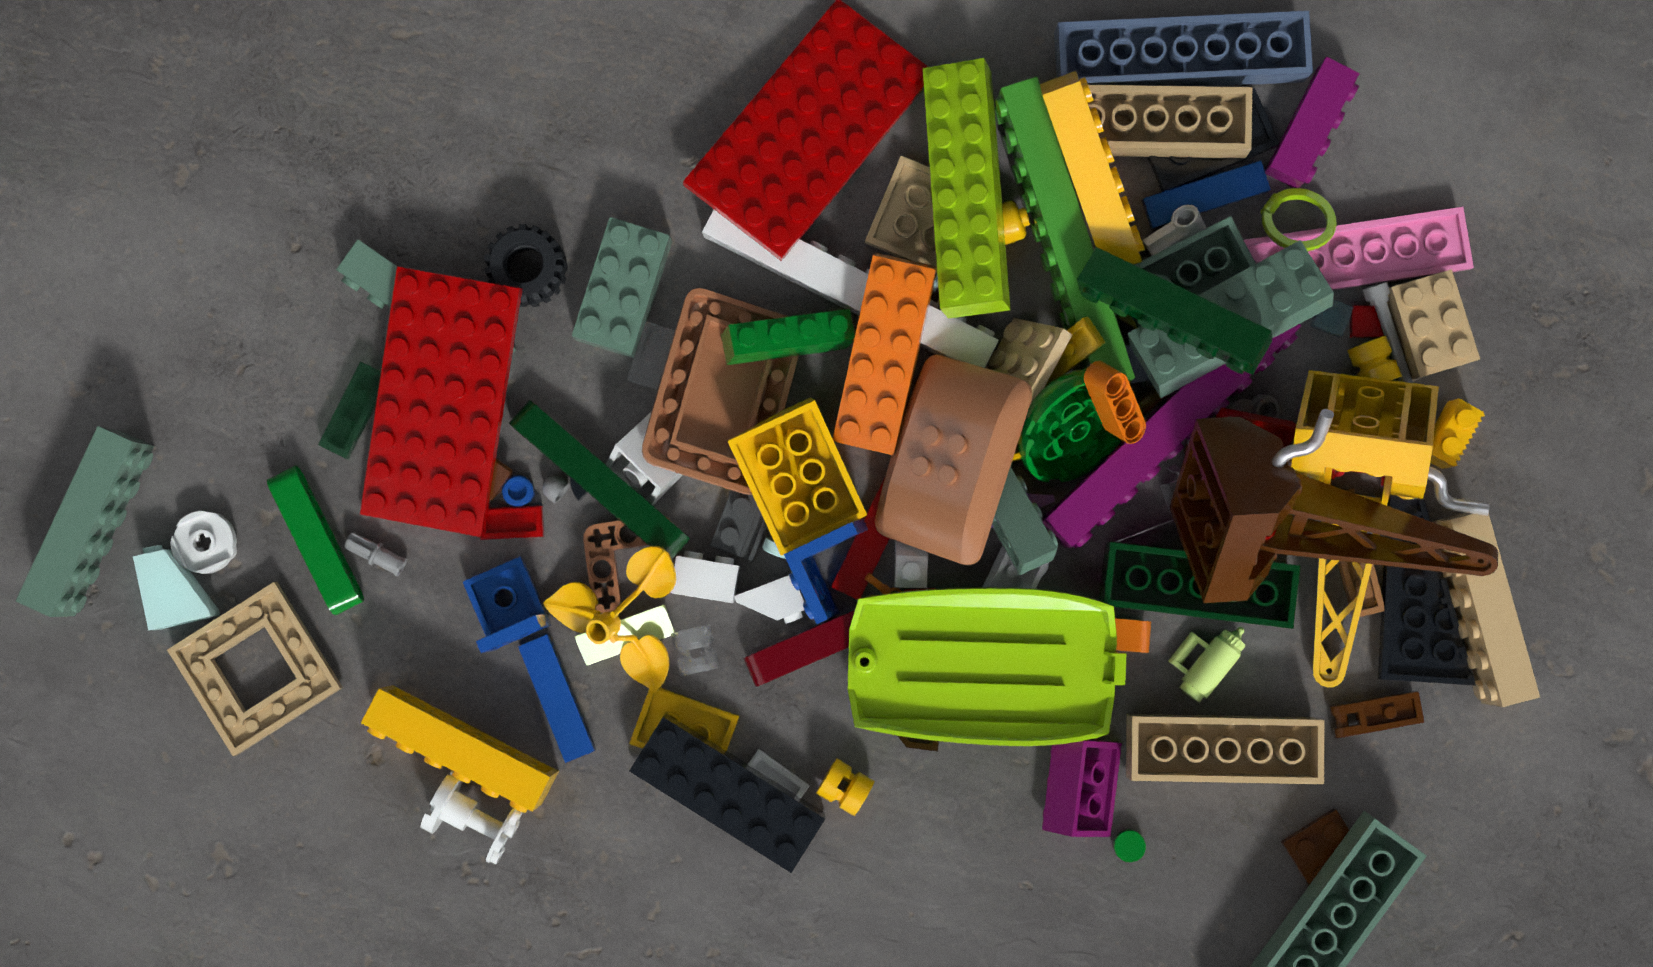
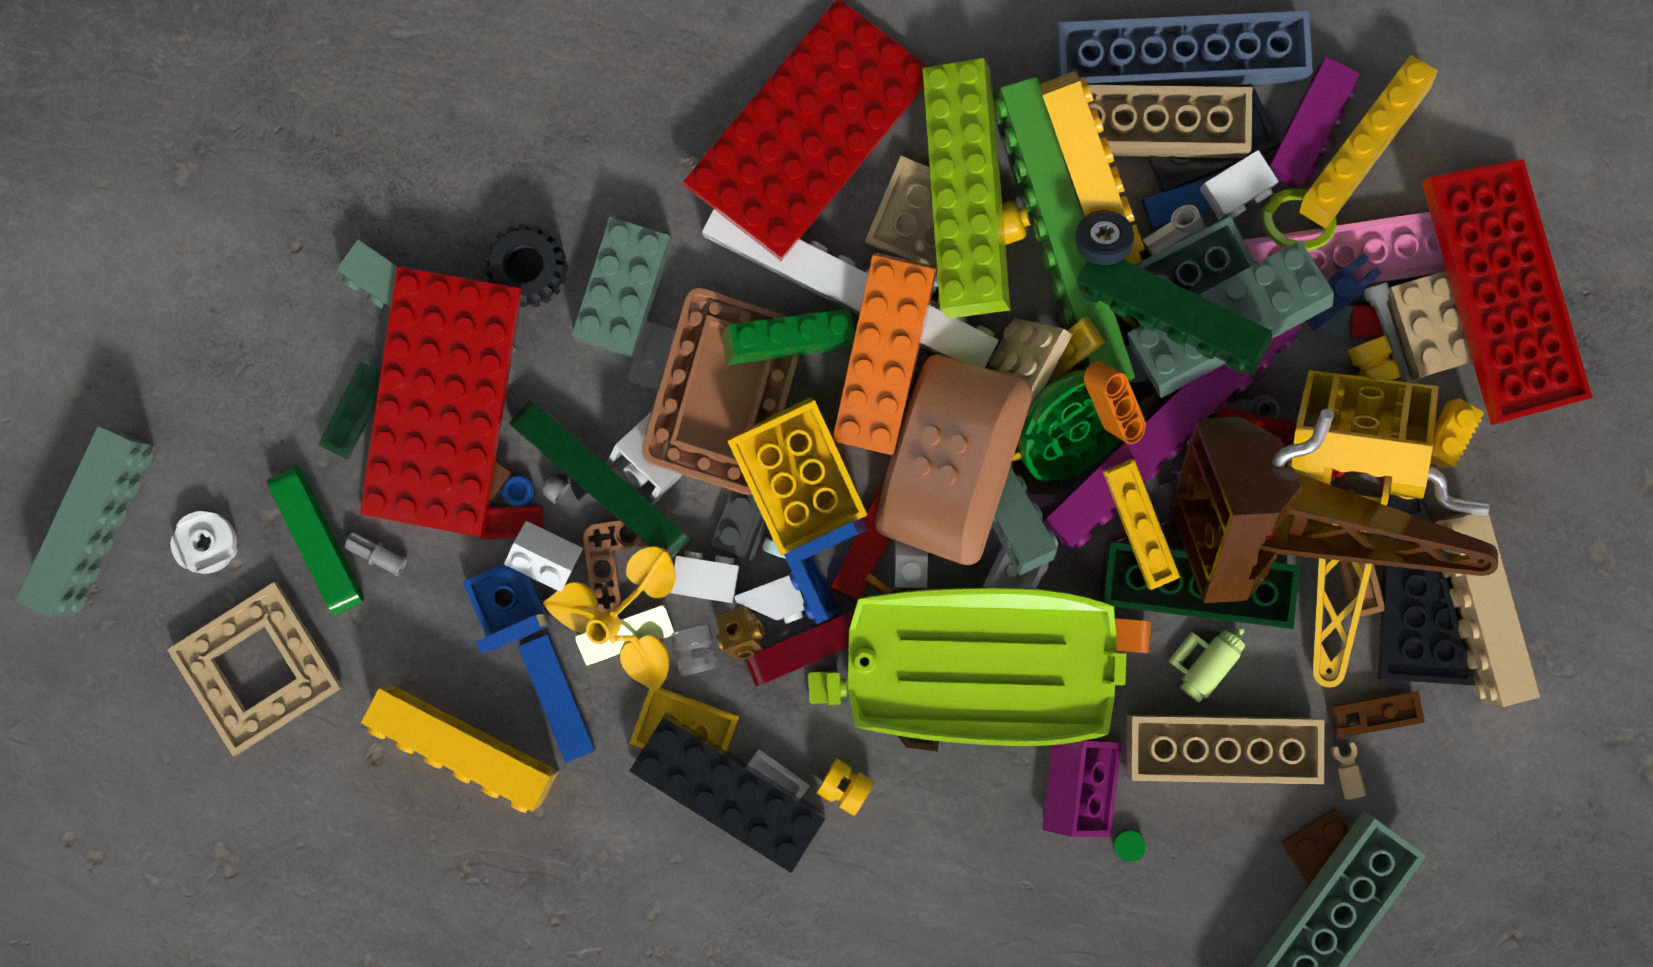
light aqua slope [133,545,220,631] -> none
white piece [420,771,523,864] -> none
none -> white brick [504,521,583,592]
none -> pearl gold brick [716,606,764,660]
none -> lime bracket [808,671,847,705]
none -> black bush [1075,210,1134,265]
none -> yellow tile [1102,459,1180,590]
none -> white brick [1200,150,1279,220]
none -> yellow brick [1299,55,1438,229]
none -> dark blue hinge [1305,253,1381,332]
none -> tan bar [1330,741,1366,800]
none -> red plate [1421,159,1593,425]

